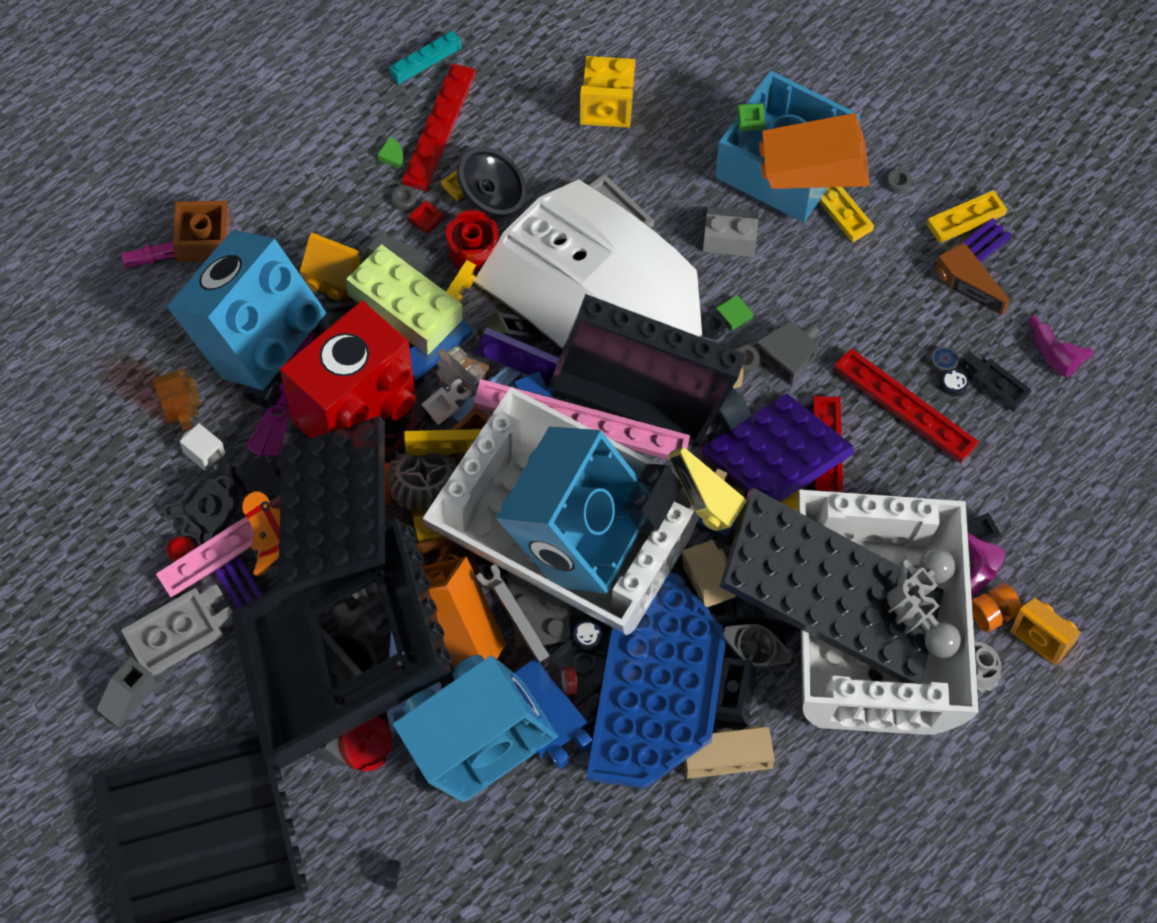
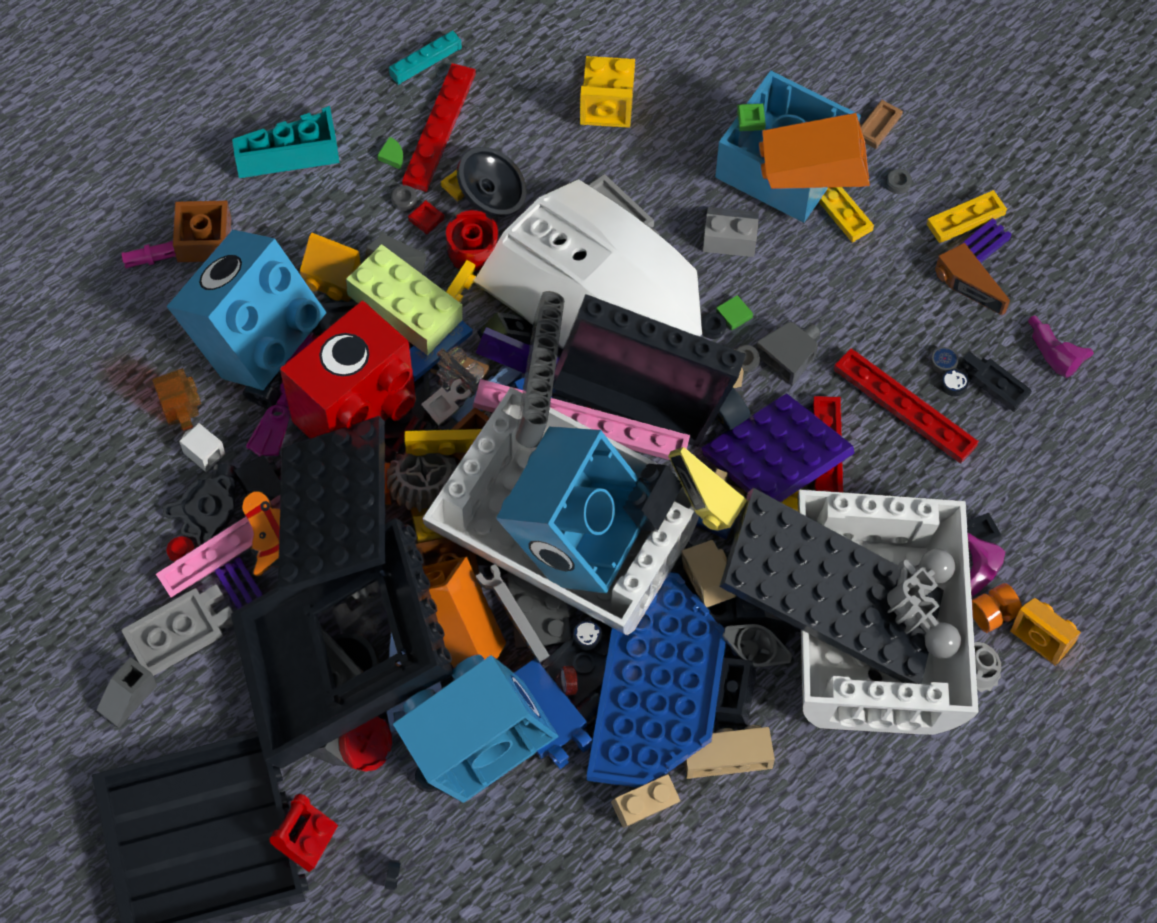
none -> teal wedge [232,106,340,178]
none -> red plate [270,794,338,872]
none -> dark grey beam [515,291,565,448]
none -> tan brick [611,774,680,828]
none -> medium nougat tile [860,100,903,149]

